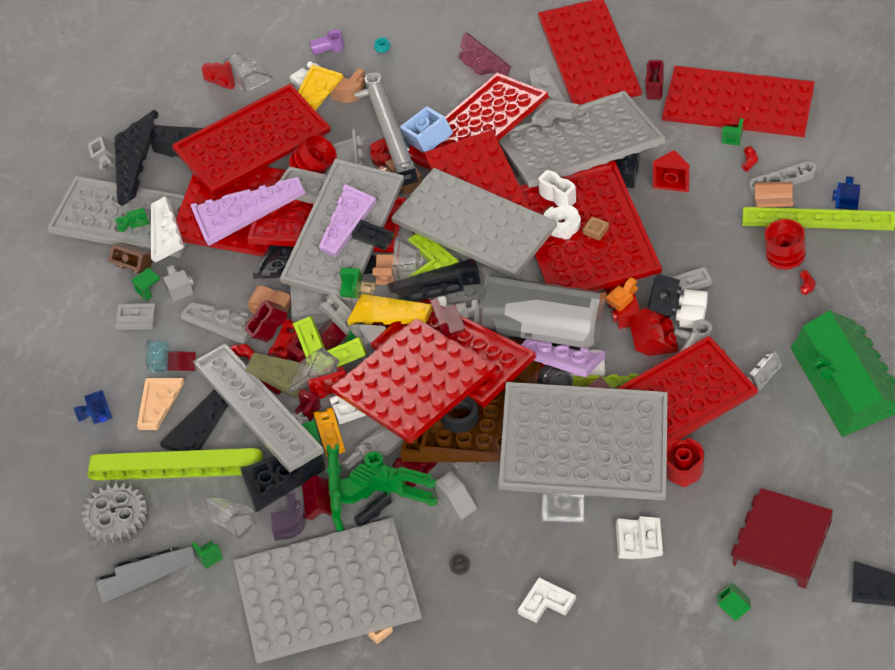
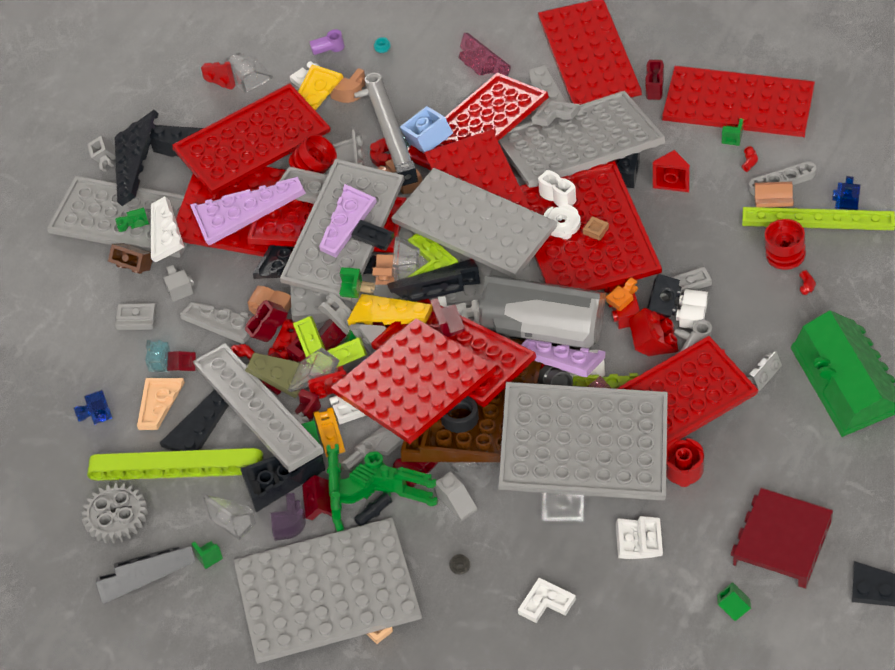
green panel [131,267,160,301] -> none

